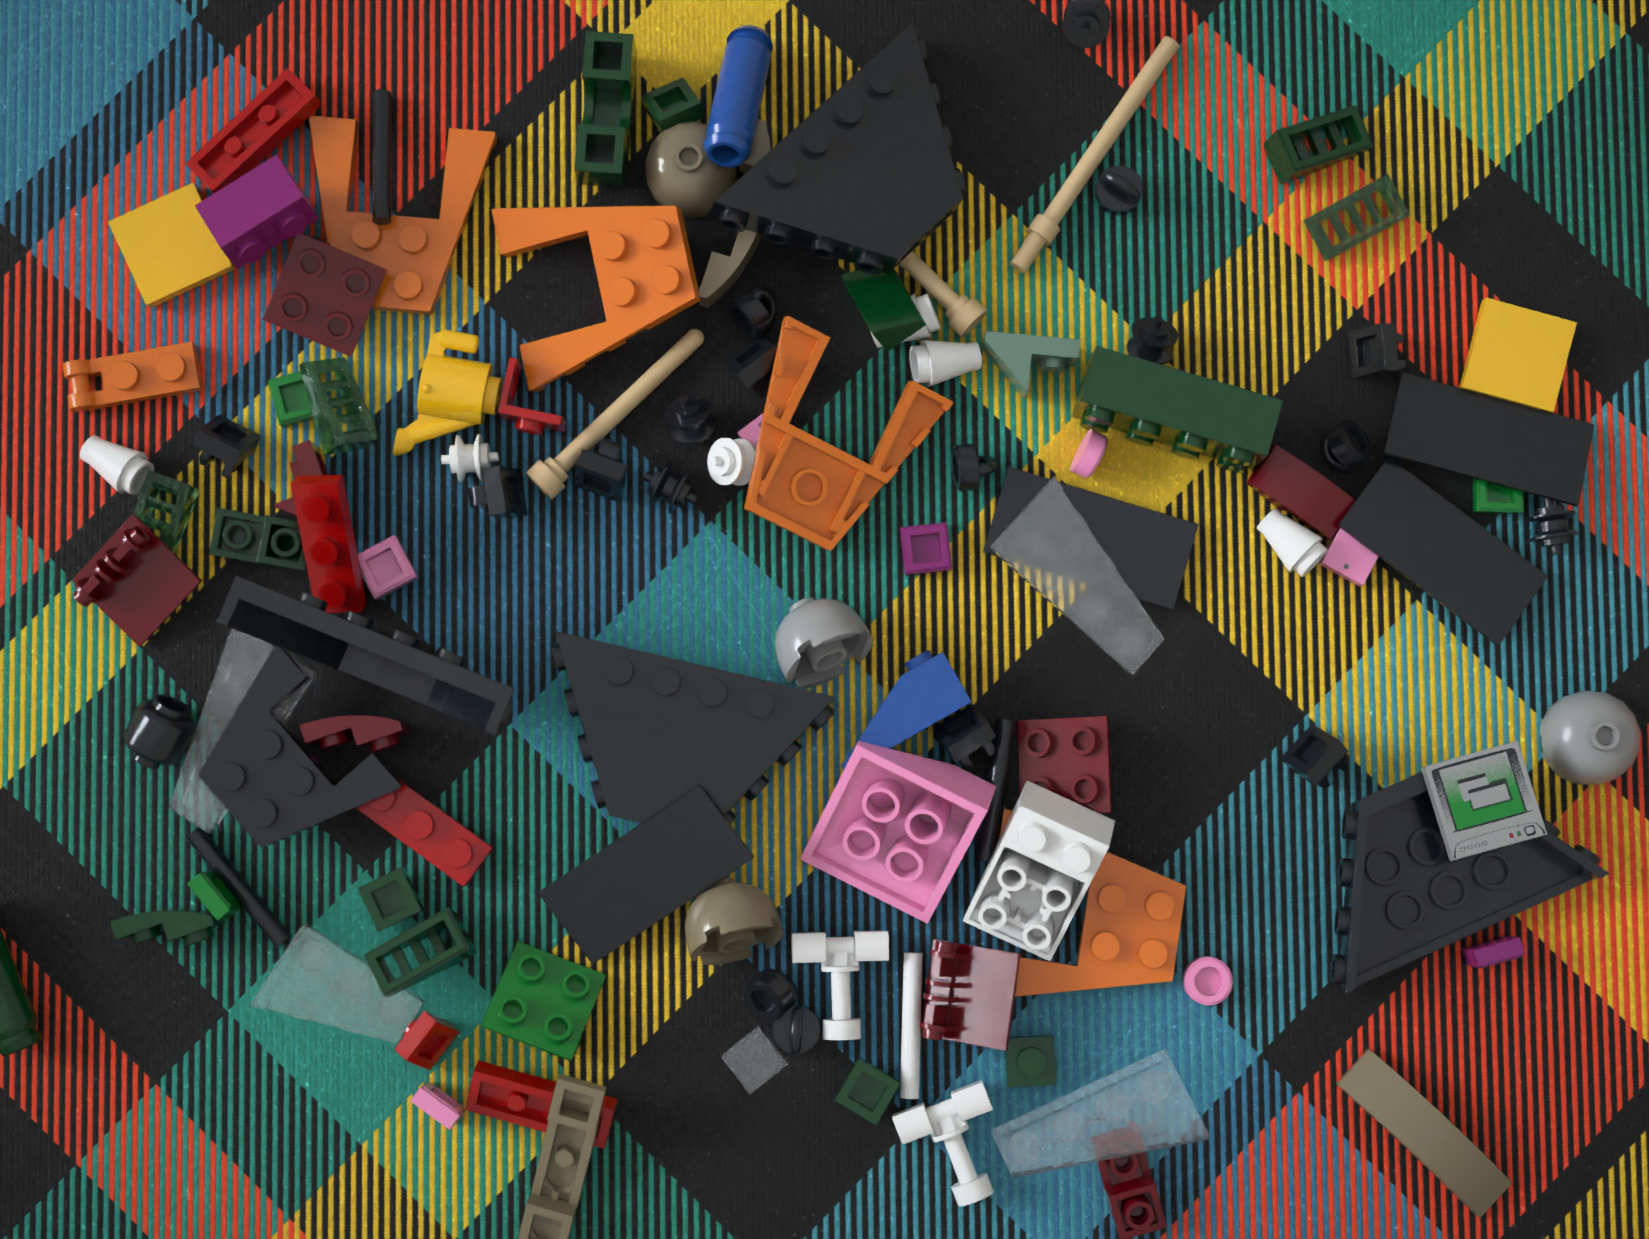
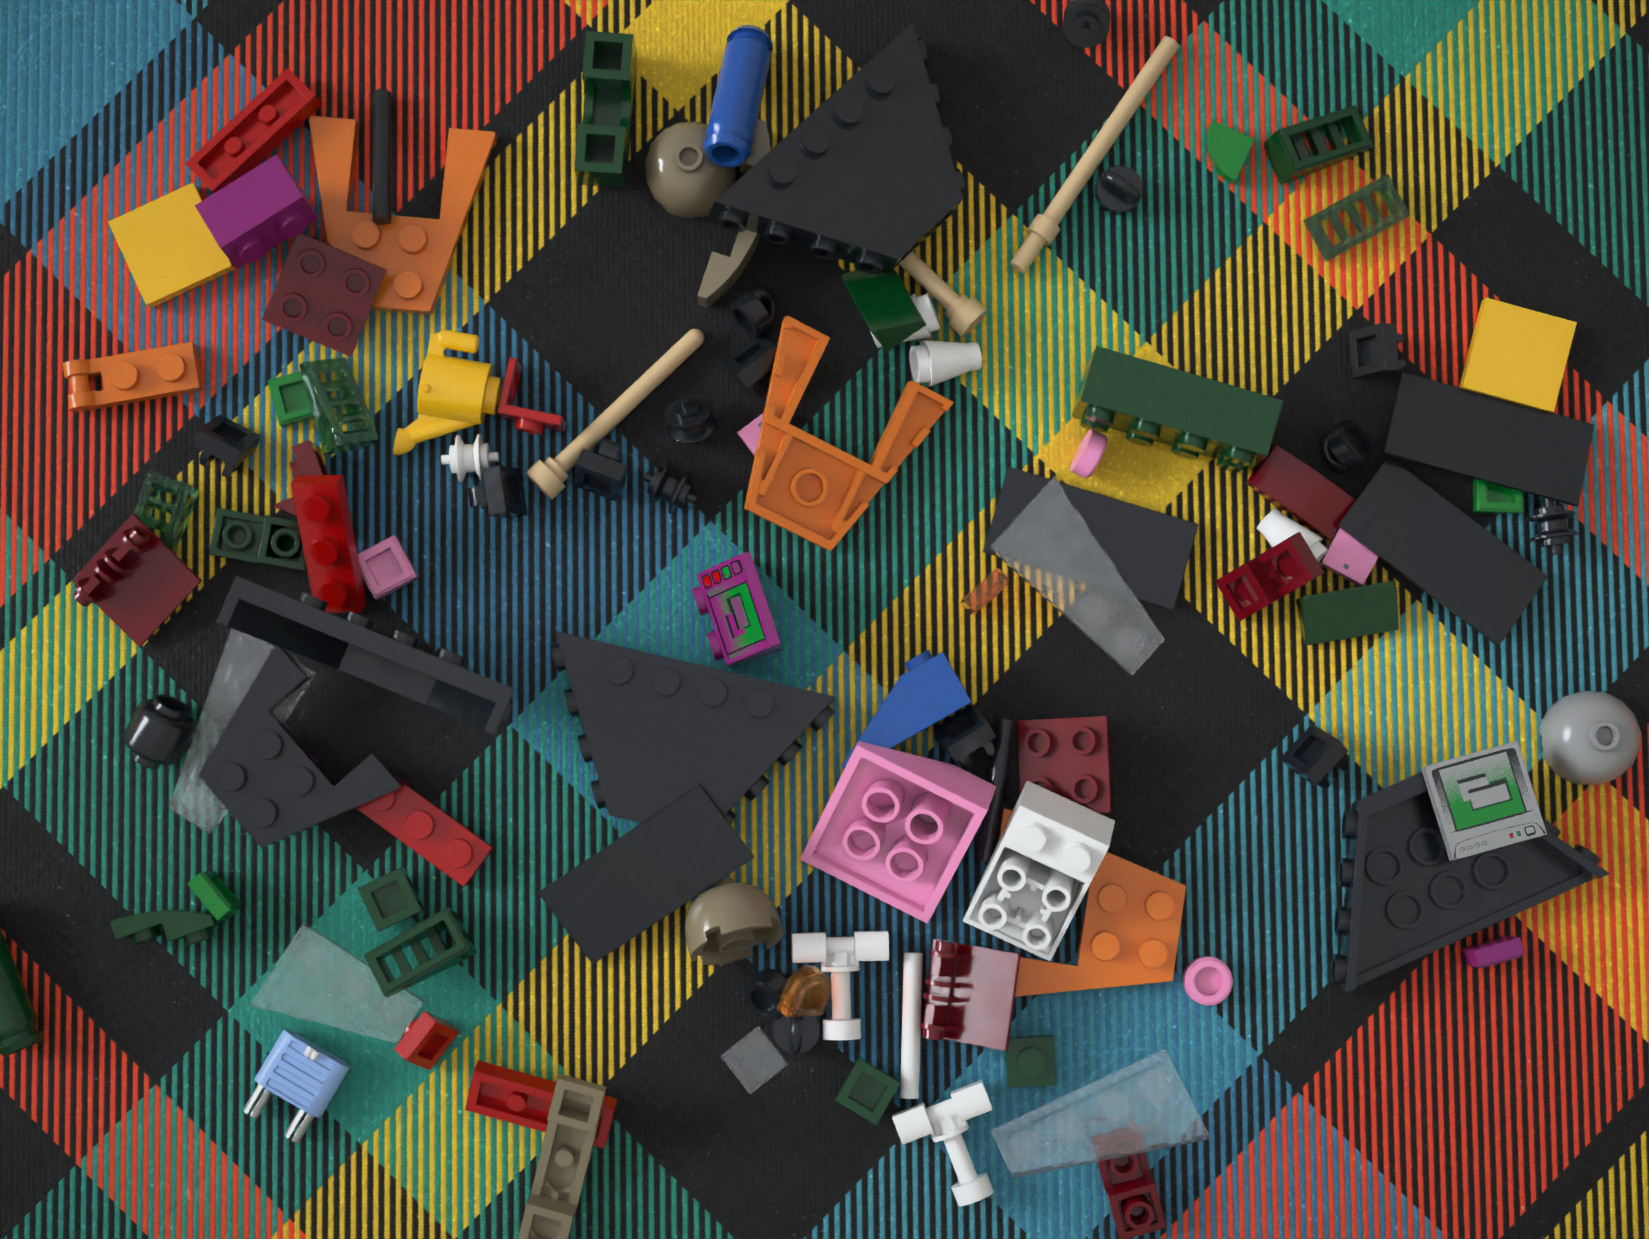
white cone [80,435,154,496] -> none
black bar [186,826,292,948] -> none
dark red slope [299,715,410,752] -> none
bright pink tile [410,1082,466,1130] -> none
green hinge [480,941,606,1061] -> none
orange wing [491,206,701,393] -> none
dark green plate [641,78,705,132] -> none
white wheel [707,438,756,486] -> none
light grey cylinder [775,598,873,688] -> none
magenta tile [900,522,952,576] -> none
black tile [951,443,998,492] -> none
sand green slope [982,331,1081,399] -> none
black wheel [1127,316,1178,365] -> none
dark tan slope [1336,1049,1512,1218] -> none
none -> light blue piece [243,1028,350,1143]
none -> magenta slope [692,551,782,668]
none -> clear orange tile [777,965,832,1017]
none -> clear orange tile [960,568,1009,615]
none -> green tile [1206,120,1255,185]
none -> dark red slope [1215,531,1324,622]
none -> dark green slope [1296,581,1399,646]

